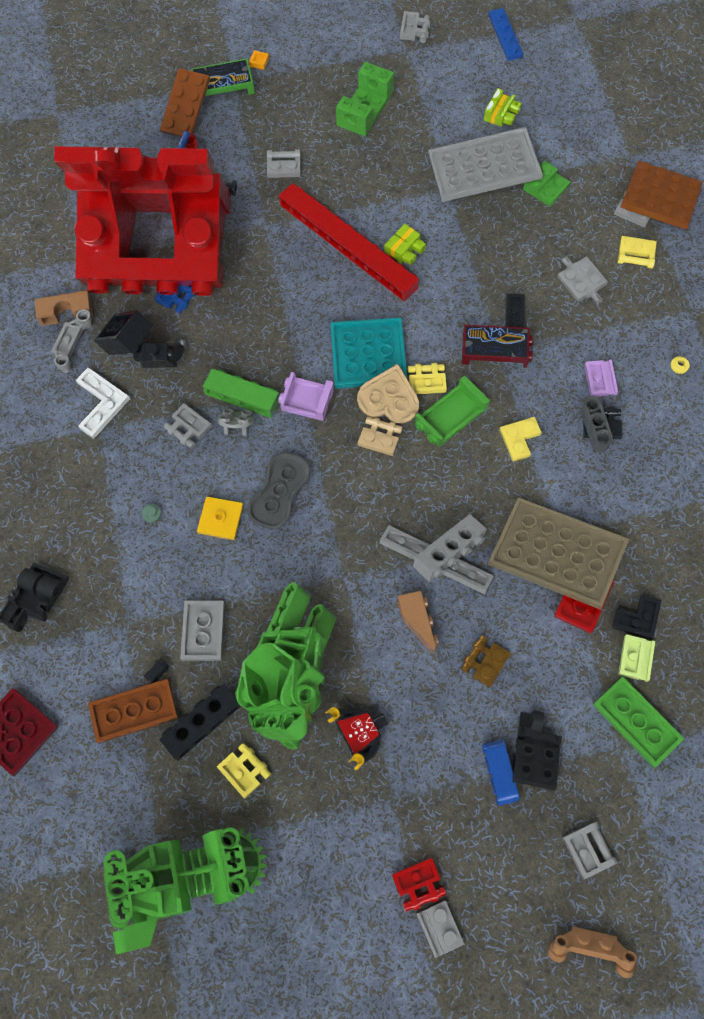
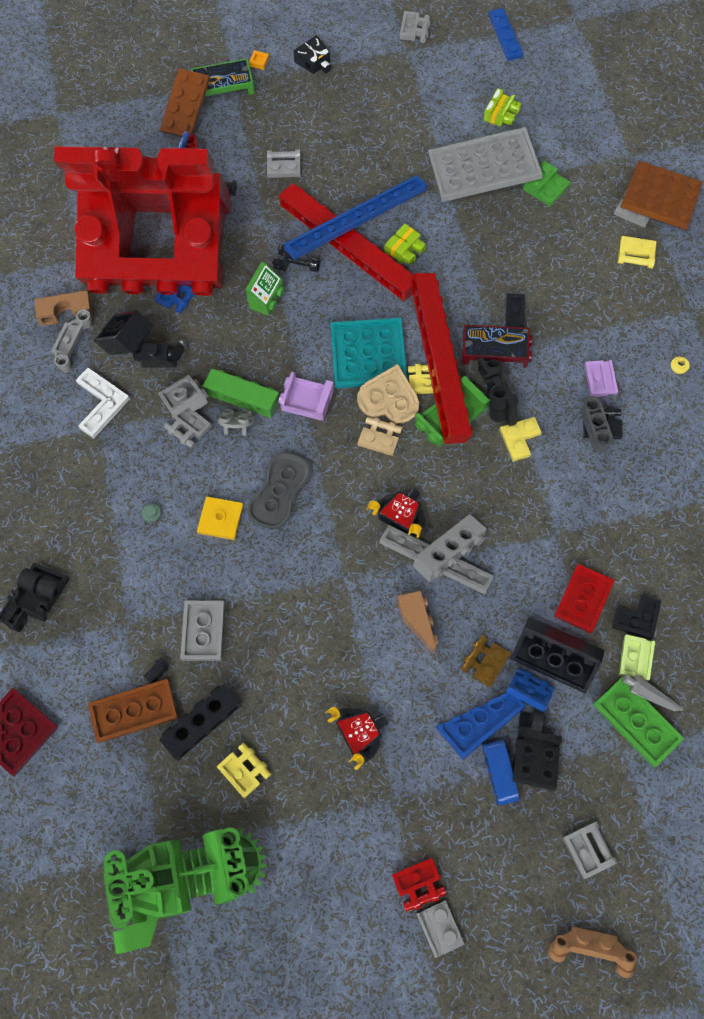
bright green piece [236,582,336,749] -> none
bright green plate [336,62,394,137] -> none
dark tan plate [488,497,629,610] -> none
light grey plate [557,256,608,304] -> none
none -> light grey plate [158,375,208,417]
none -> slope [246,262,285,316]
none -> black bar [272,244,320,272]
none -> blue plate [284,175,428,260]
none -> black torso [293,35,331,74]
none -> torso [366,488,424,538]
none -> red brick [410,273,472,444]
none -> blue wing [435,693,526,760]
none -> black plate [478,358,519,426]
none -> blue plate [506,668,555,712]
none -> black slope [510,616,605,694]
none -> light grey bar [622,674,684,711]

